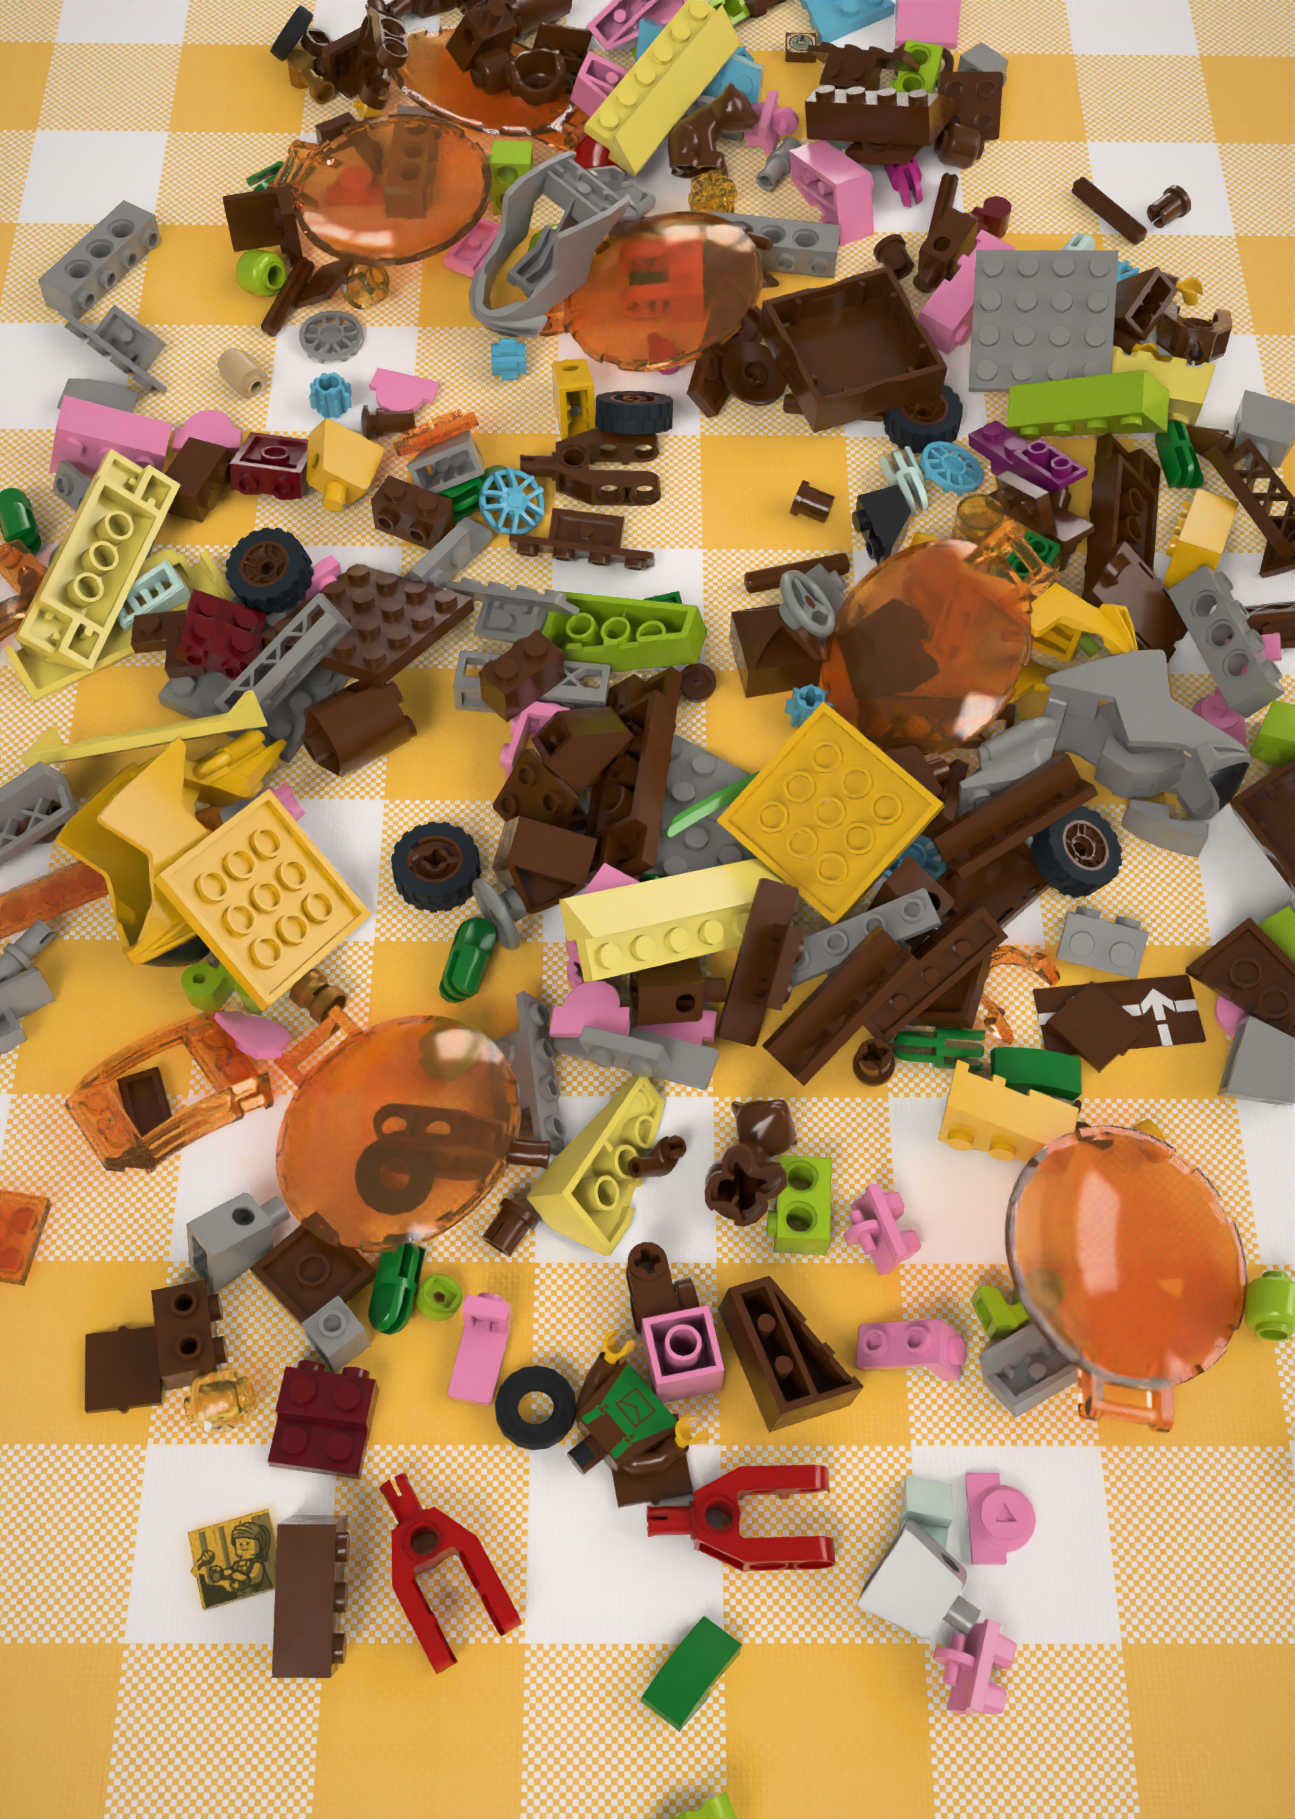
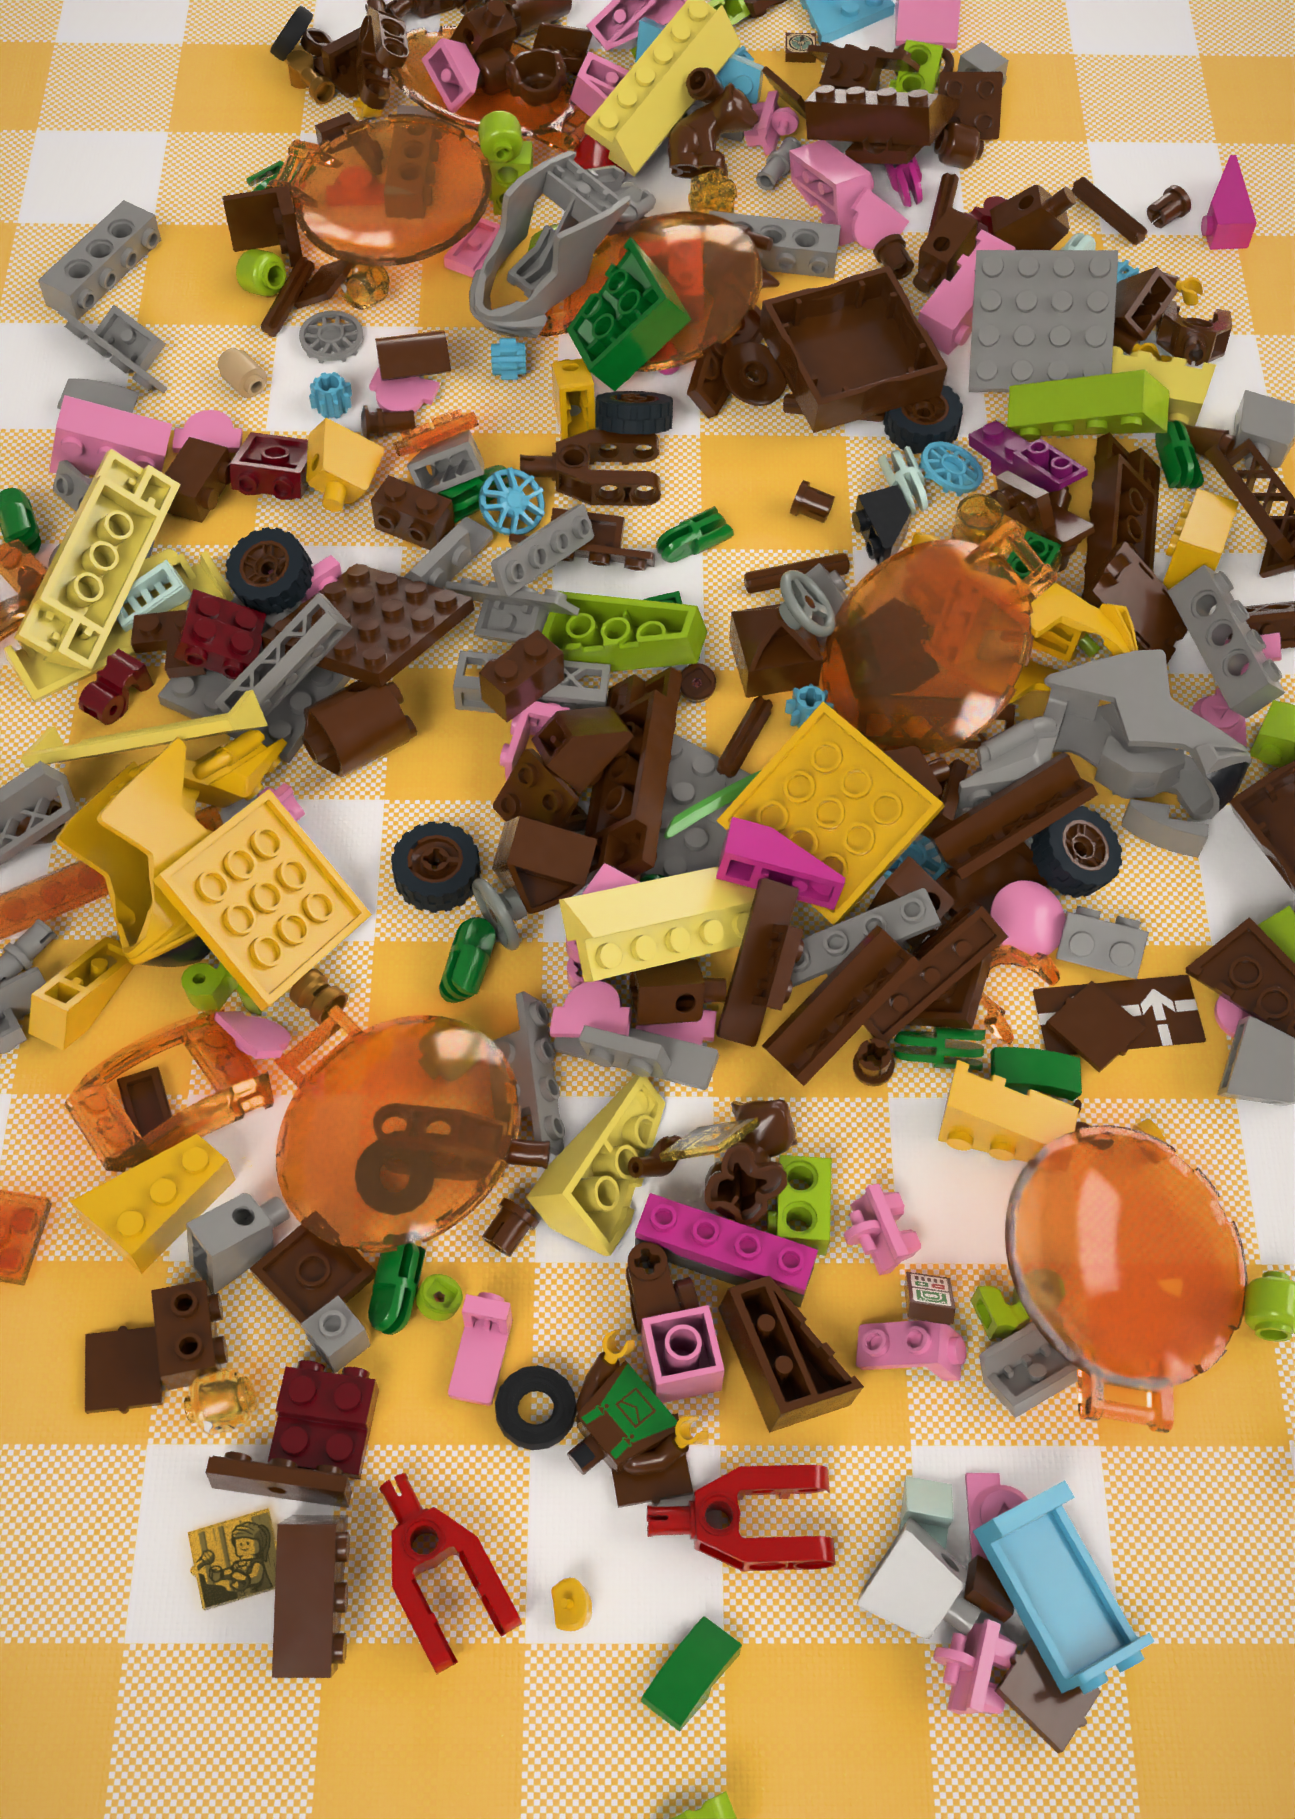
none -> yellow slope [28,936,135,1050]
none -> yellow wedge [70,1134,236,1274]
none -> dark red leg [78,648,154,725]
none -> reddish brown tile [205,1451,352,1508]
none -> reddish brown brick [375,330,451,381]
none -> bright pink slope [421,38,480,114]
none -> lime head [478,111,523,163]
none -> light grey bracket [491,504,594,597]
none -> yellow piece [551,1577,592,1631]
none -> green wedge [566,237,692,392]
none -> dark pink piece [635,1193,818,1308]
none -> green arm [656,506,734,563]
none -> clear yellow piece [659,1117,760,1162]
none -> reddish brown cone [686,67,725,104]
none -> reddish brown axle [716,696,773,778]
none -> dark pink slope [716,817,846,910]
none -> reddish brown piece [762,66,806,119]
none -> bright pink piece [851,187,909,249]
none -> reddish brown tile [904,1272,956,1325]
none -> reddish brown tile [964,1555,1014,1623]
none -> medium azure panel [973,1480,1155,1694]
none -> reddish brown torso [990,185,1076,250]
none -> bright pink dish [990,880,1065,961]
none -> piece [994,1637,1101,1754]
none -> dark pink slope [1201,155,1257,250]

